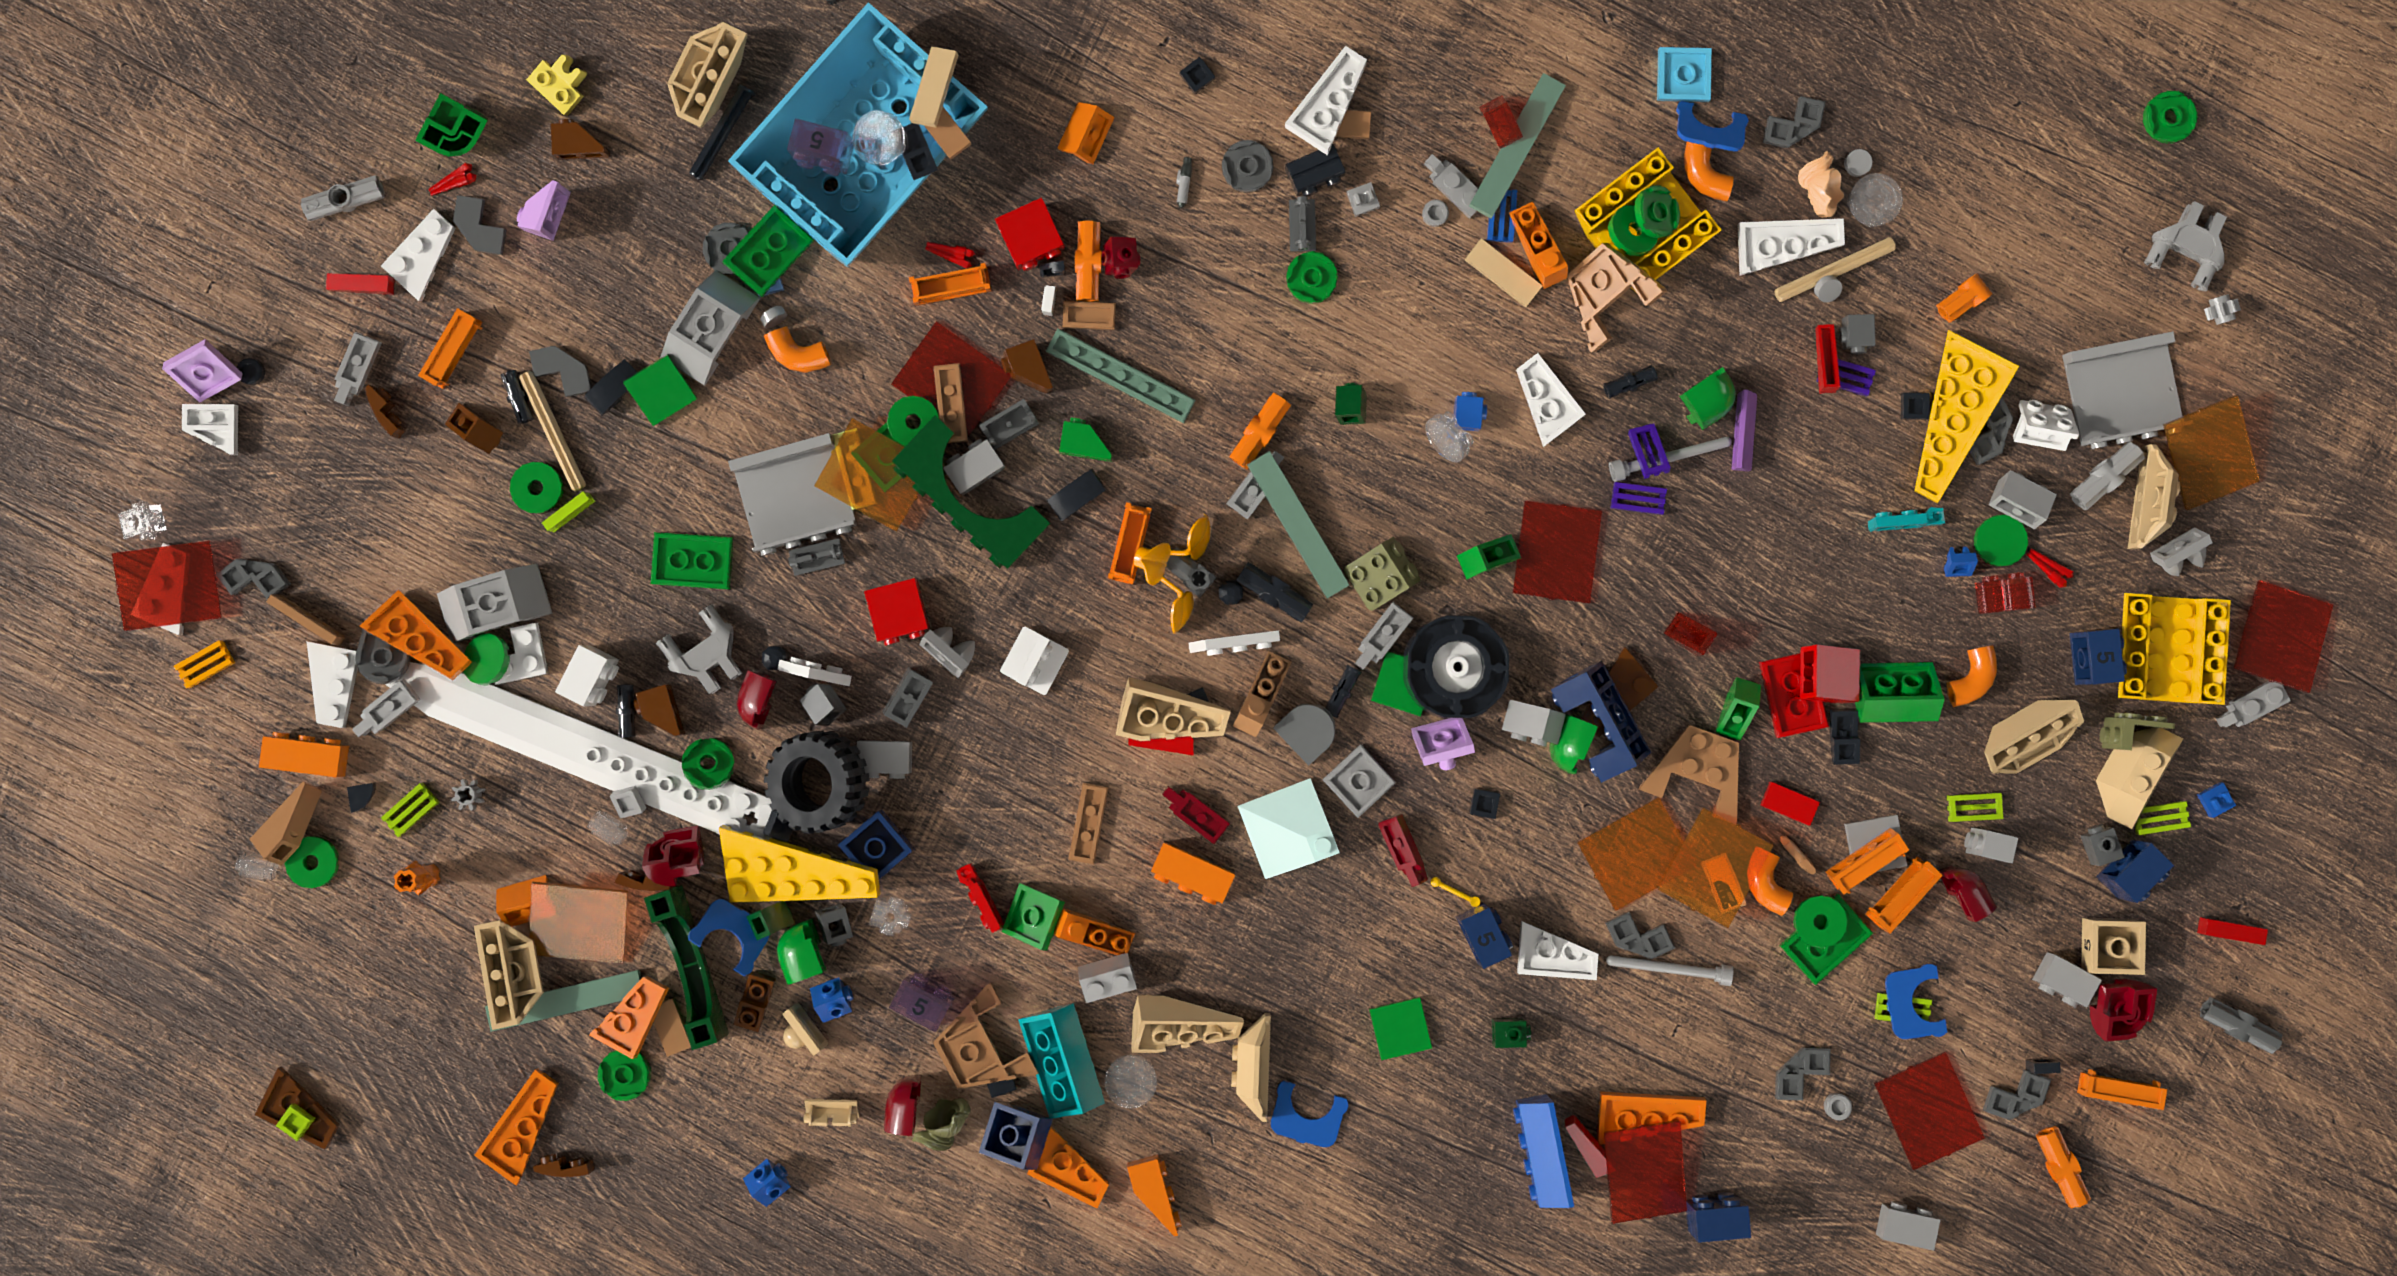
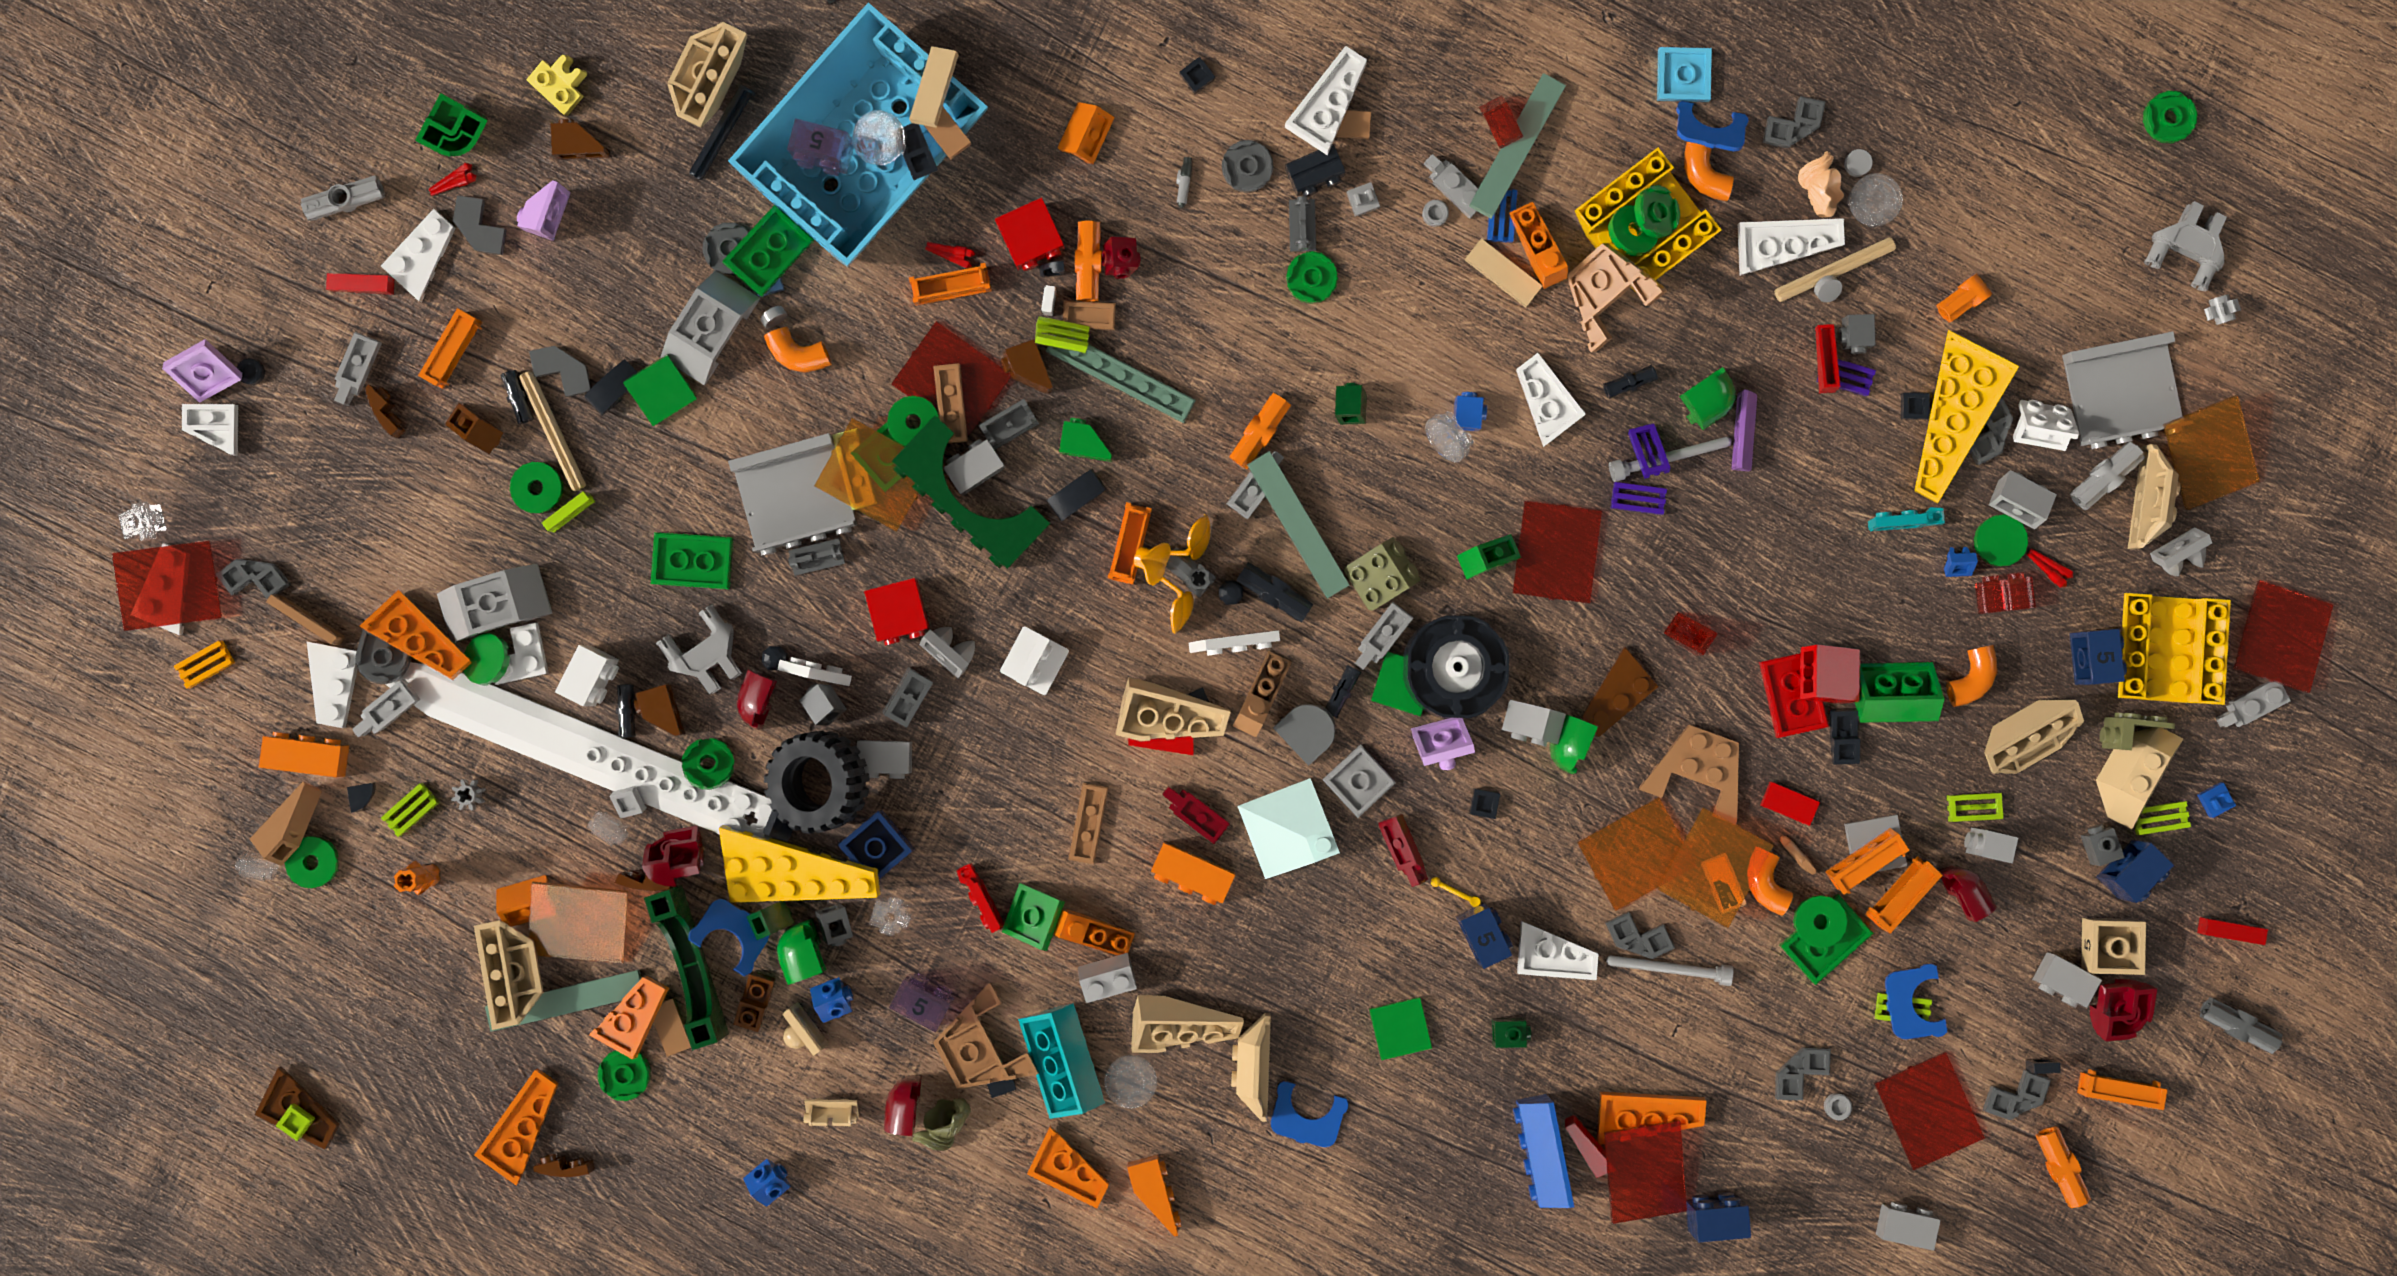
dark blue brick [979,1102,1053,1170] -> none
dark blue plate [1551,660,1652,783] -> none
green slope [1716,677,1761,741] -> none
none -> lime tile [1035,316,1089,353]

